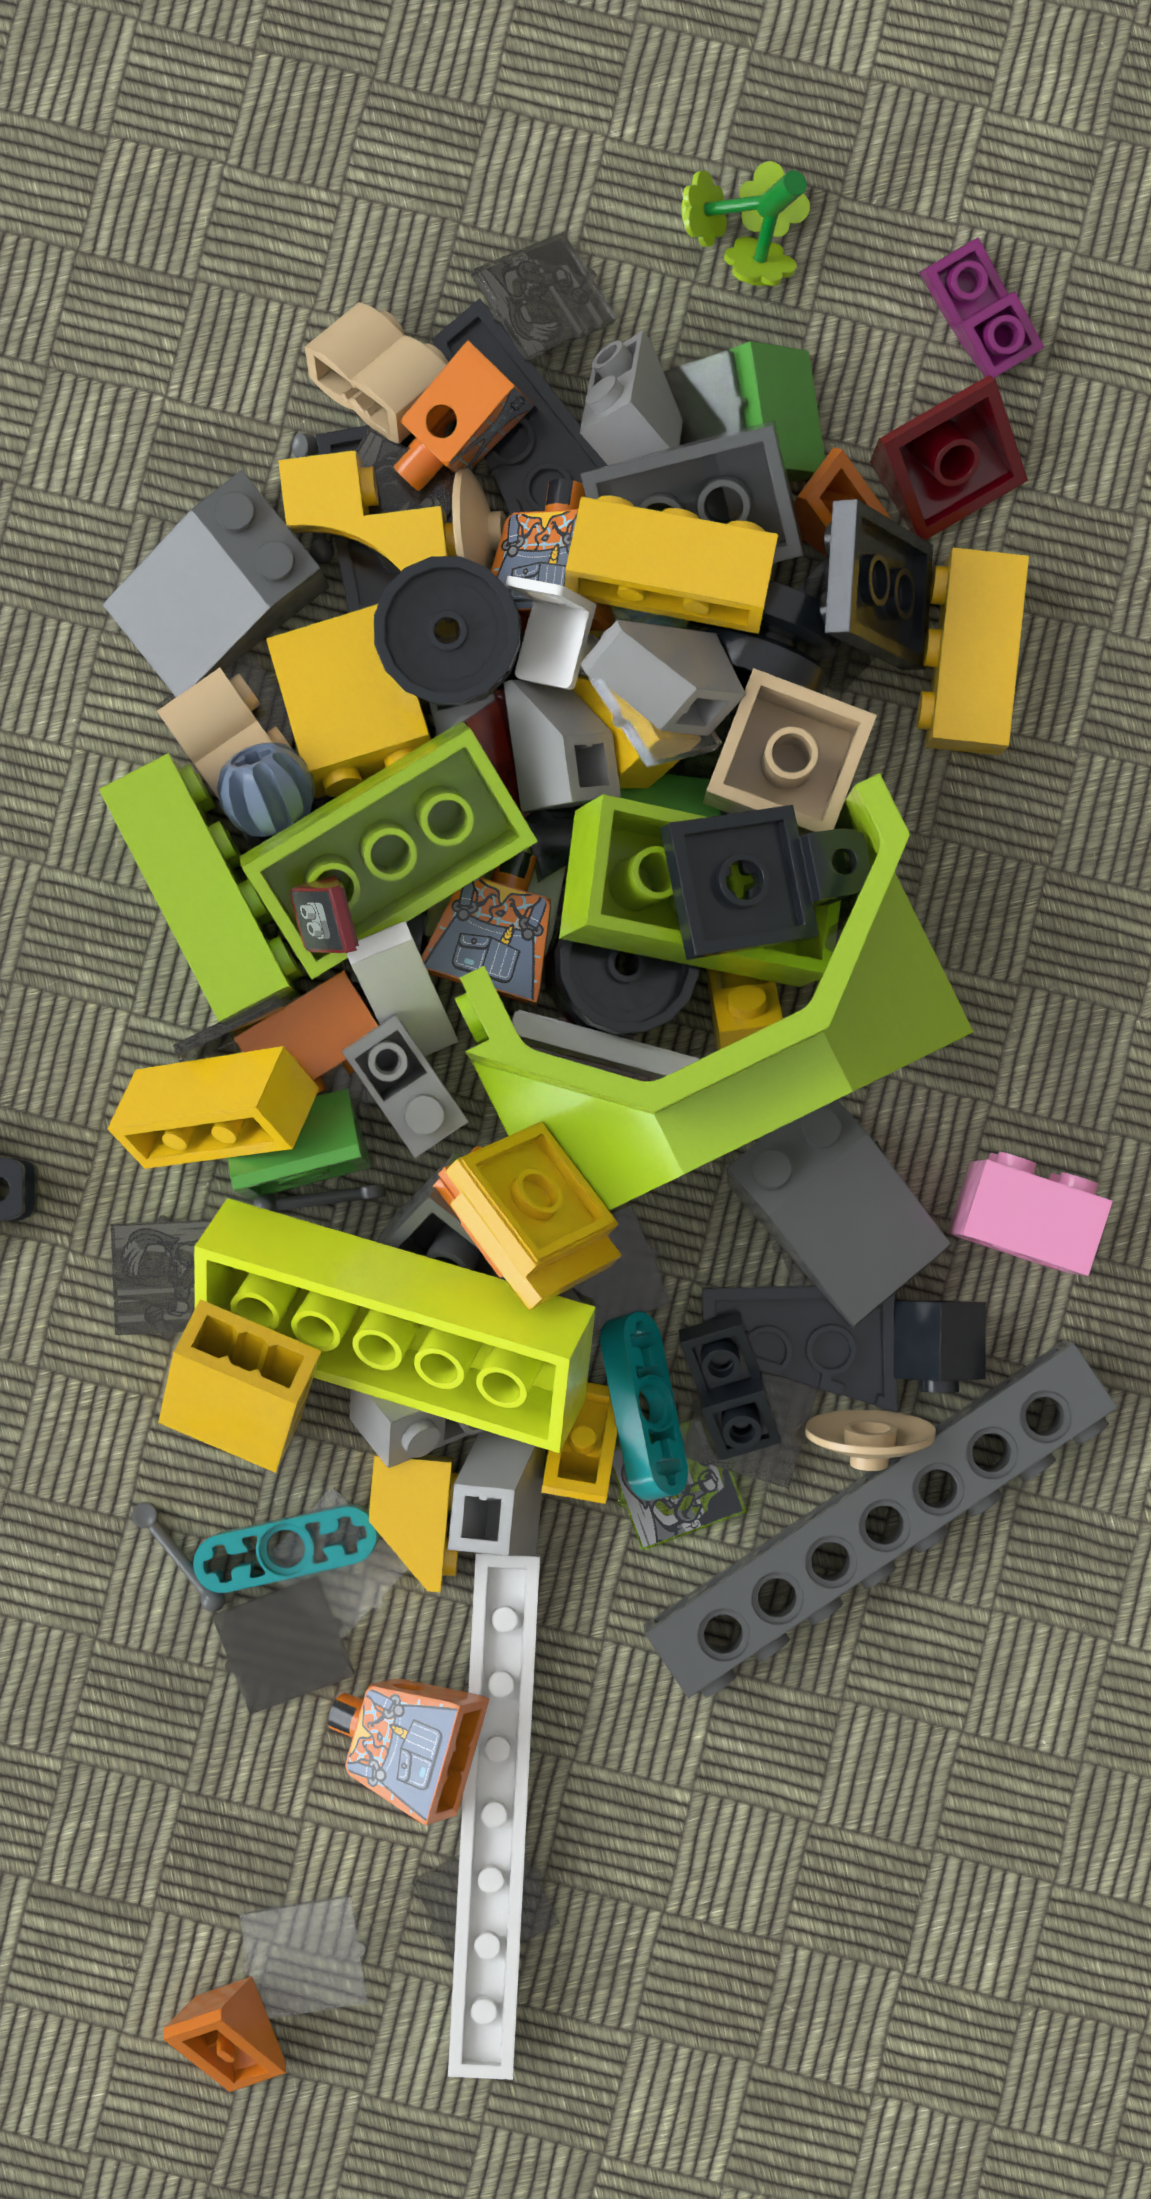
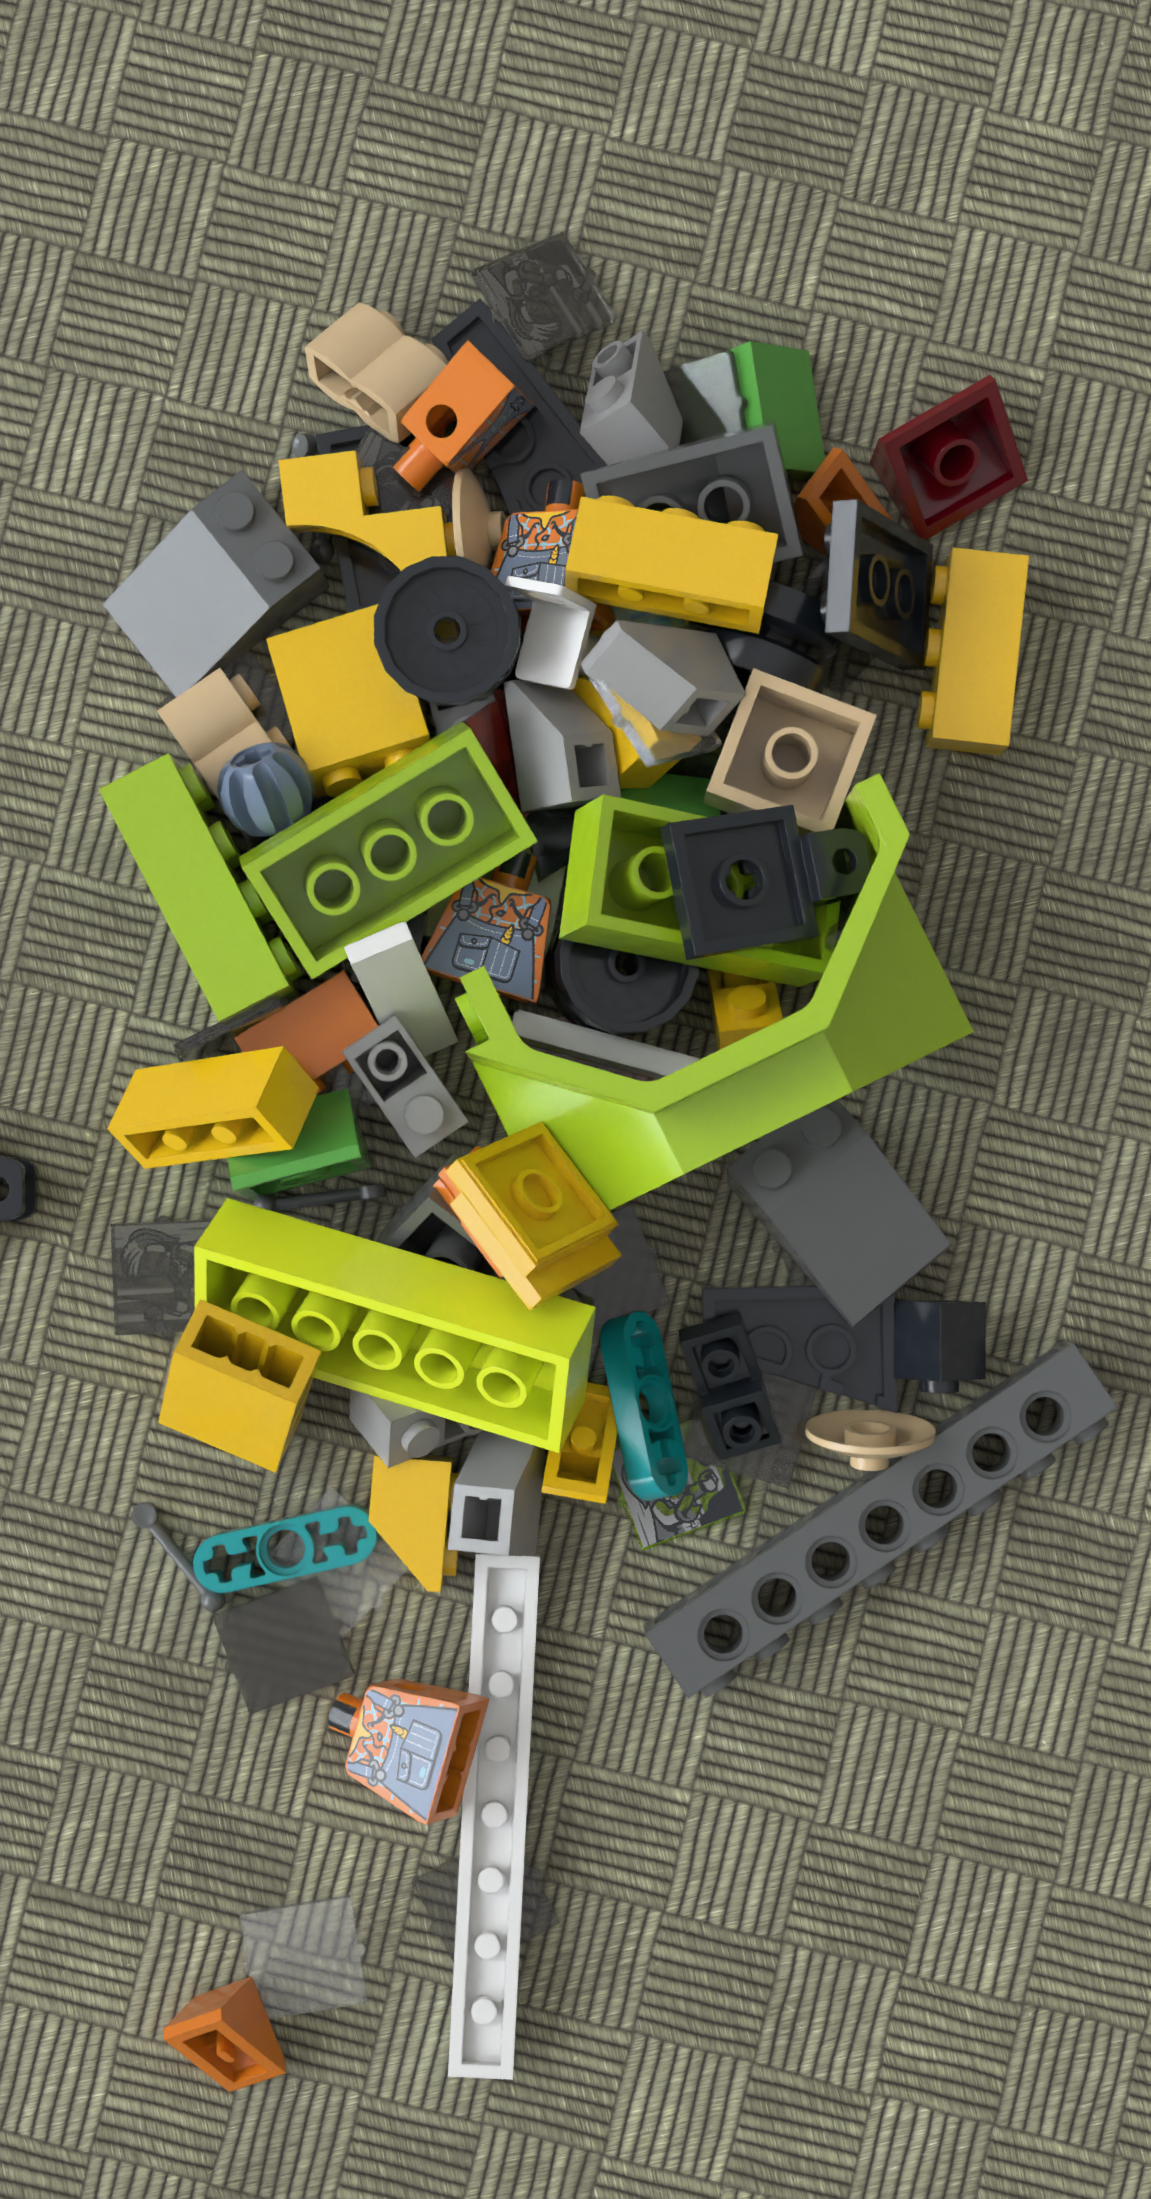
slope [290,876,359,953] -> none
lime plant [681,161,810,286] -> none
magenta slope [919,237,1045,378] -> none
bright pink brick [946,1152,1113,1276] -> none

